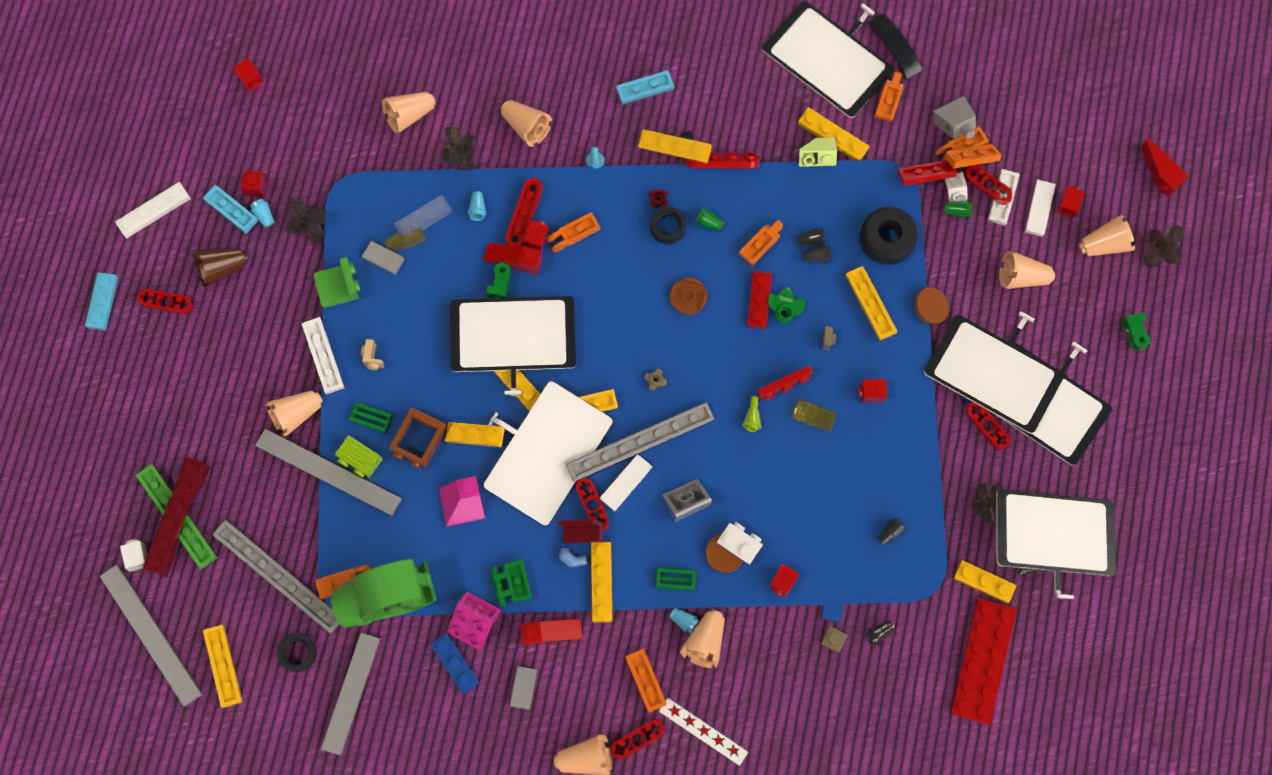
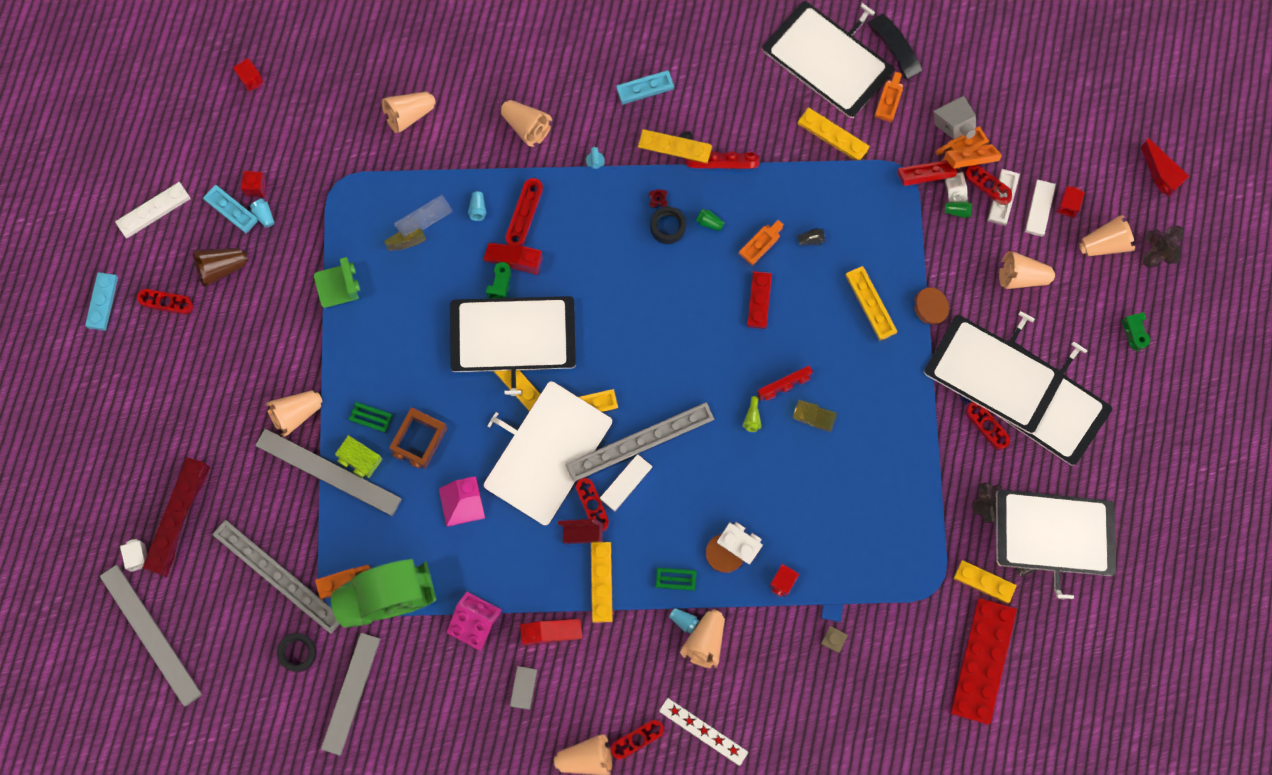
bright green plate [136,464,218,570] -> none
yellow plate [203,625,243,708] -> none
clear smoke plant [286,198,327,244] -> none
white plate [302,317,344,395] -> none
tan bracket [361,339,384,370] -> none
light grey tile [362,241,405,275] -> none
blue plate [430,633,480,695] -> none
clear smoke plant [441,126,476,171] -> none
yellow plate [445,422,505,447] -> none
green plate [490,559,533,607] -> none
red brick [523,221,549,251] -> none
orange hinge [547,212,601,253] -> none
medium blue arm [559,548,587,567] -> none
orange plate [625,649,667,713] -> none
dark tan plate [645,369,667,391] -> none
light grey slope [663,479,712,522] -> none
dark orange tile [670,277,708,316] -> none
green plate [768,287,806,324] -> none
yellowish green slope [799,137,837,167] -> none
clear smoke cone [803,244,831,263] -> none
dark tan plate [822,326,836,351] -> none
red brick [858,379,888,403] -> none
black tyre [860,207,917,265] -> none
clear smoke cone [865,620,895,647] -> none
clear smoke cone [876,517,906,546] -> none

